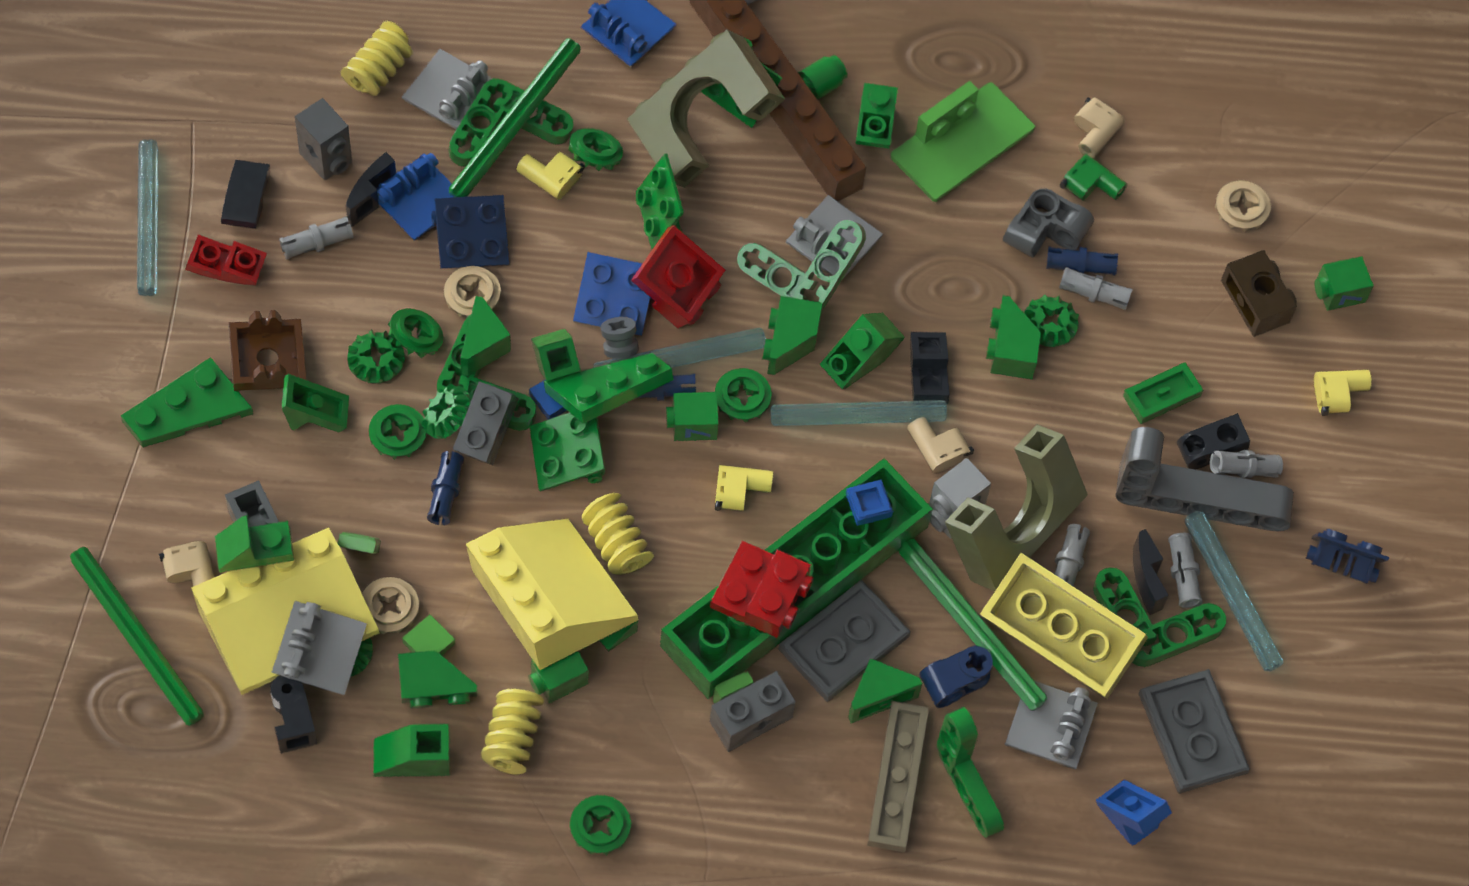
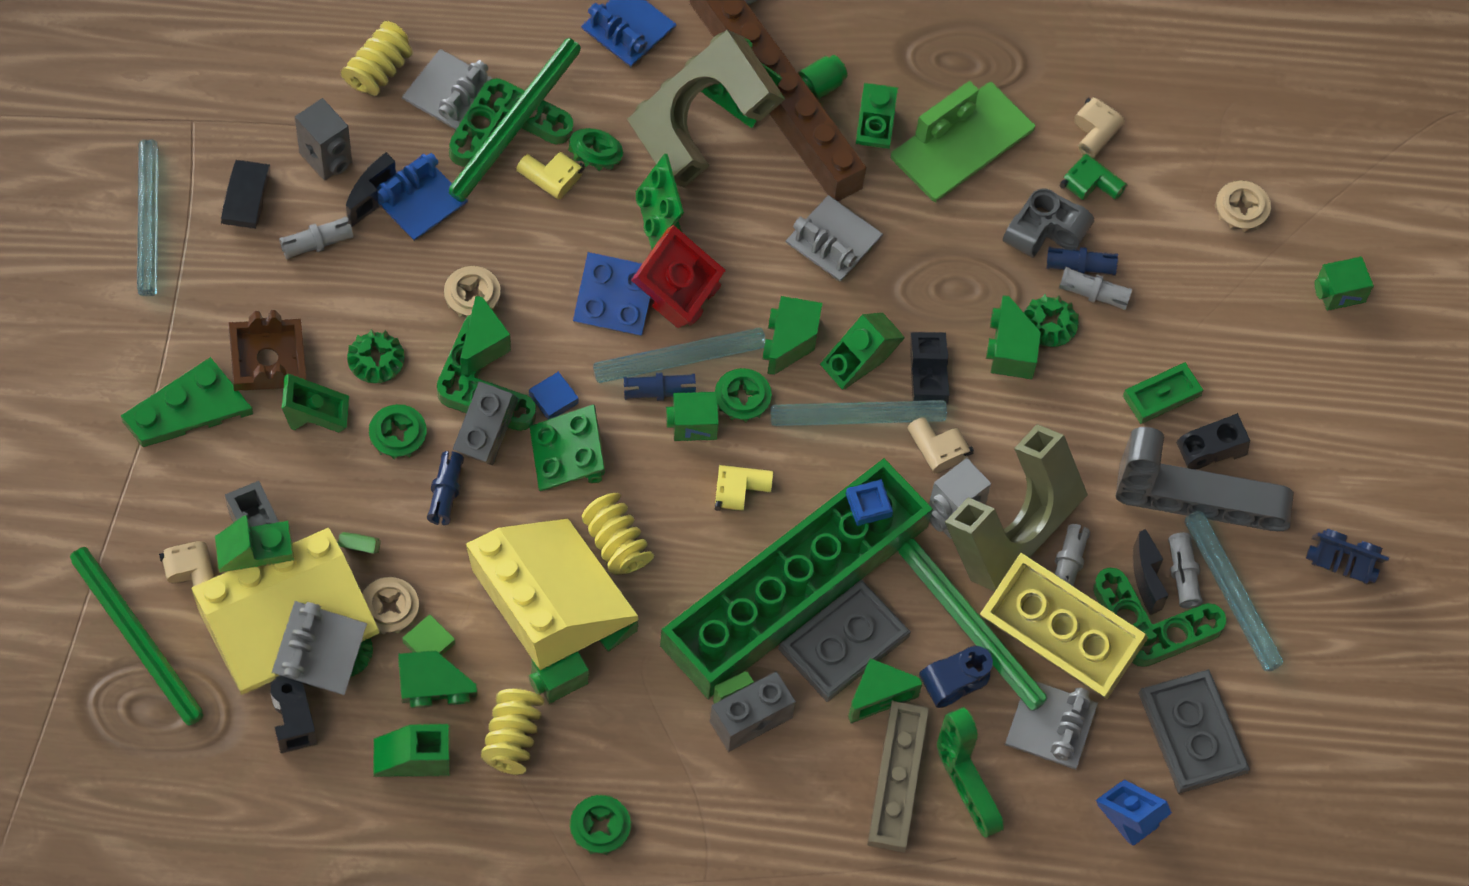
red slope [185,234,267,285] -> none
green gear [388,308,444,358] -> none
green gear [421,384,471,439] -> none
dark blue hinge [431,195,509,269] -> none
green brick [531,329,581,381] -> none
green wing [543,353,674,424] -> none
dark grey wheel [601,317,639,359] -> none
red plate [710,540,814,638] -> none
beam [737,220,866,309] -> none
light grey pin [1210,450,1283,478] -> none
dark brown brick [1221,250,1297,337] -> none
light yellow piece [1314,370,1371,416] -> none

